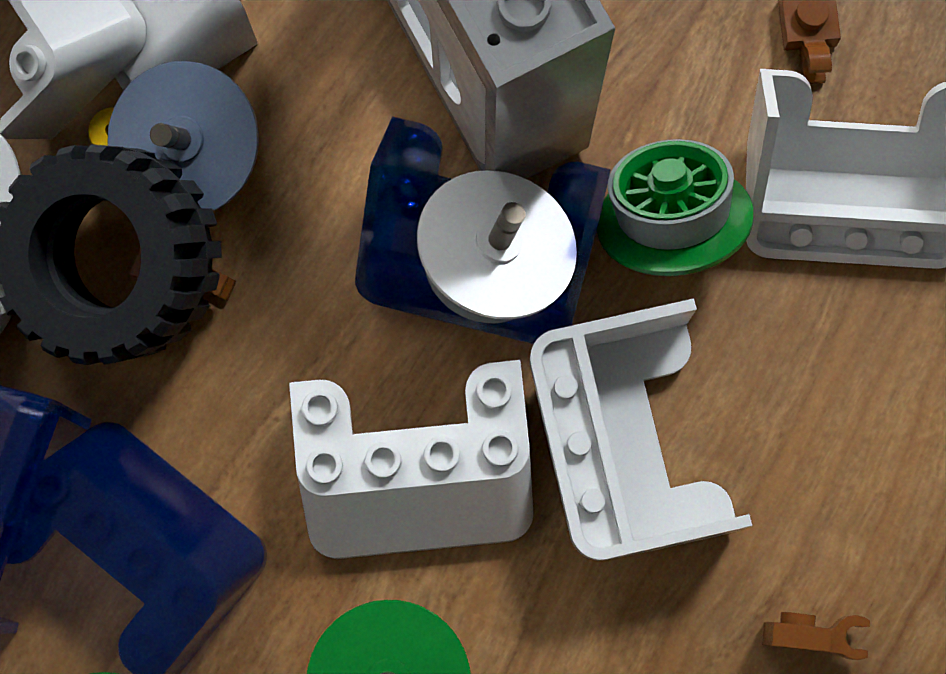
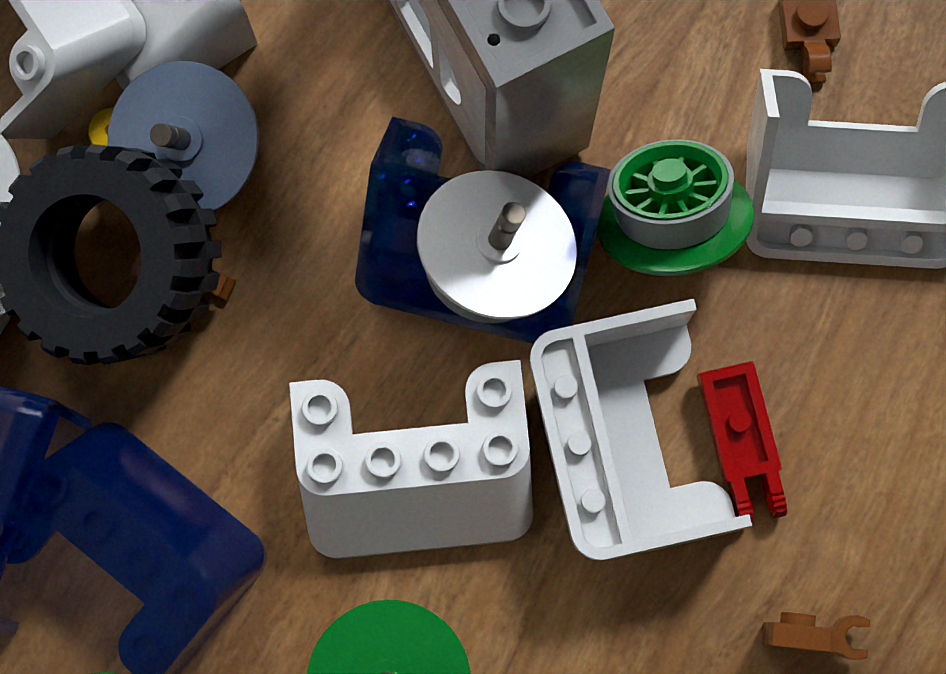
none -> red hinge [696,361,788,524]

